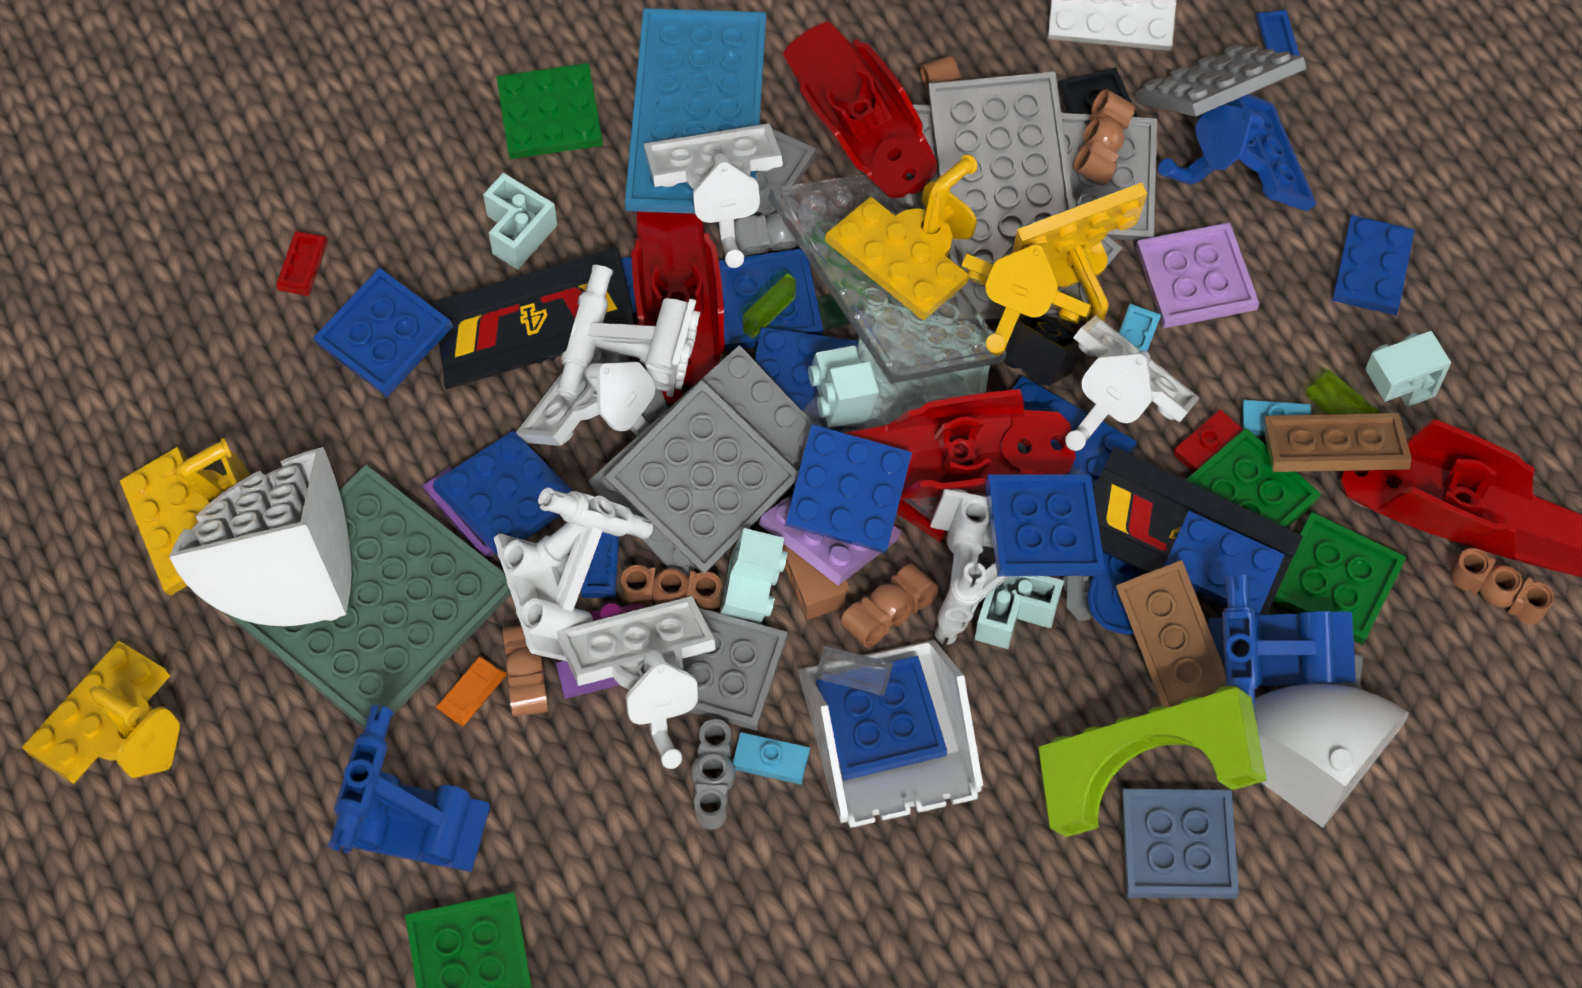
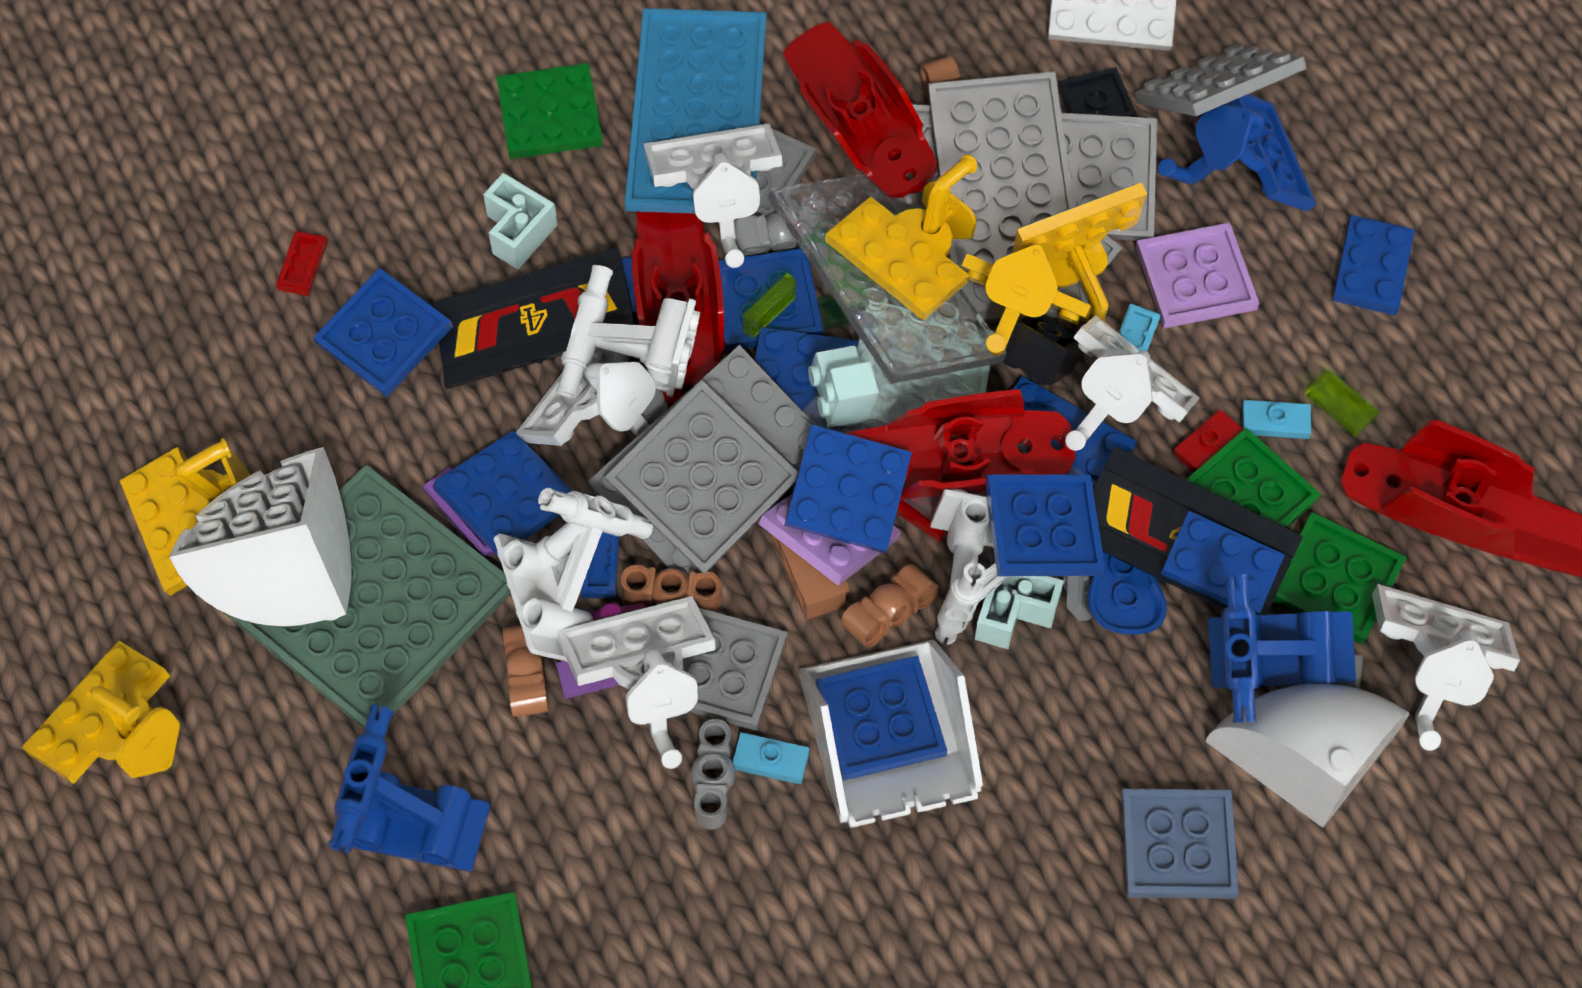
orange tile [435,655,507,727] -> none
light aqua brick [719,528,787,624] -> none
clear tile [815,646,893,696] -> none
lime arch [1038,686,1267,837] -> none
nougat piece [1073,89,1135,186] -> none
medium nougat plate [1116,560,1226,707] -> none
blue tile [1256,10,1300,56] -> none
medium nougat plate [1263,413,1412,472] -> none
light aqua brick [1365,331,1451,407] -> none
nougat piece [1451,548,1554,624] -> none
none -> white plate [1372,584,1520,751]

